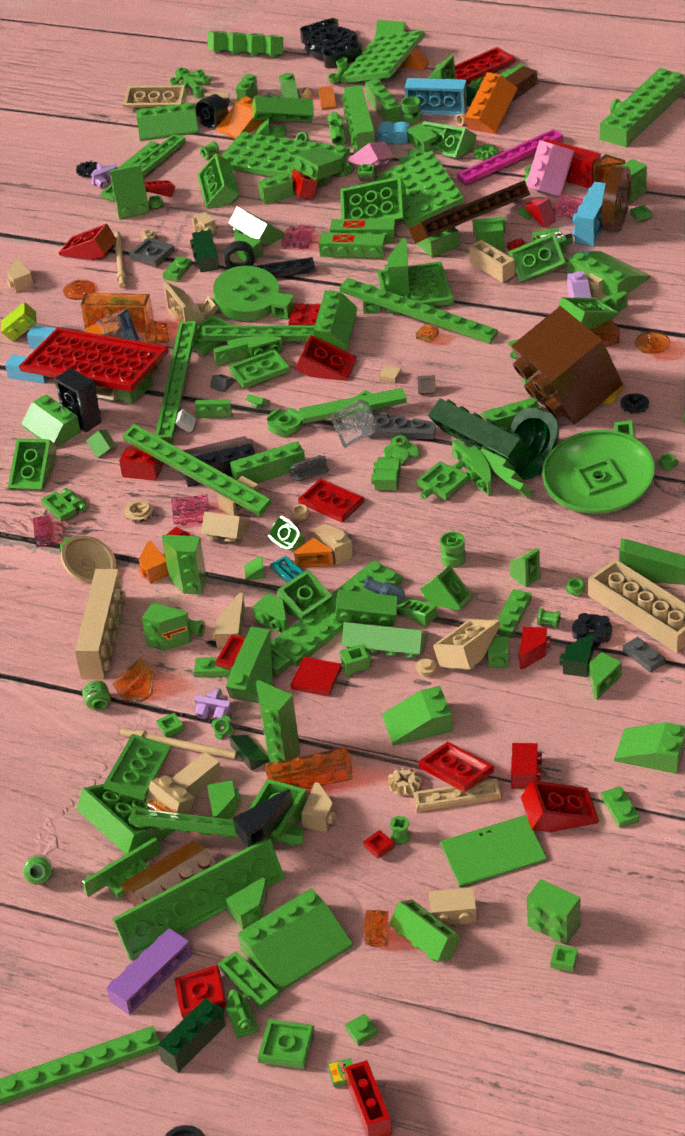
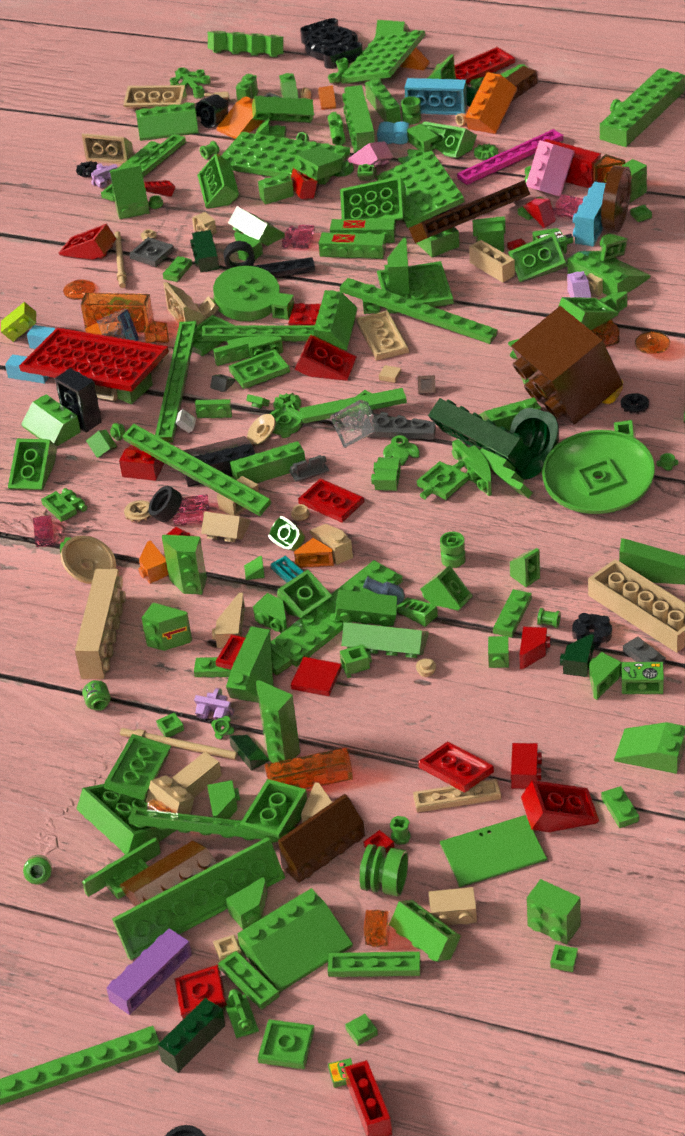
tan slope [6,258,34,293] -> none
clear orange slope [112,657,155,702] -> none
bright green bush [188,617,205,637] -> none
black slope [233,789,293,847] -> none
bright green slope [382,686,453,745] -> none
tan gear [388,767,422,796] -> none
clear orange plate [416,324,439,343] -> none
tan slope [433,619,501,670] -> none
bright green plate [566,578,585,596] -> none
none -> tan slope [82,133,134,164]
none -> bright green plate [110,423,125,441]
none -> black tyre [148,485,182,522]
none -> tan tile [213,934,242,962]
none -> tan dish [247,414,276,445]
none -> bright green gear [273,393,301,411]
none -> reddish brown slope [278,794,365,883]
none -> bright green plate [327,952,420,977]
none -> tan tile [356,311,409,361]
none -> bright green wheel [359,844,408,897]
none -> bright green slope [600,234,628,261]
none -> bright green brick [621,662,664,694]

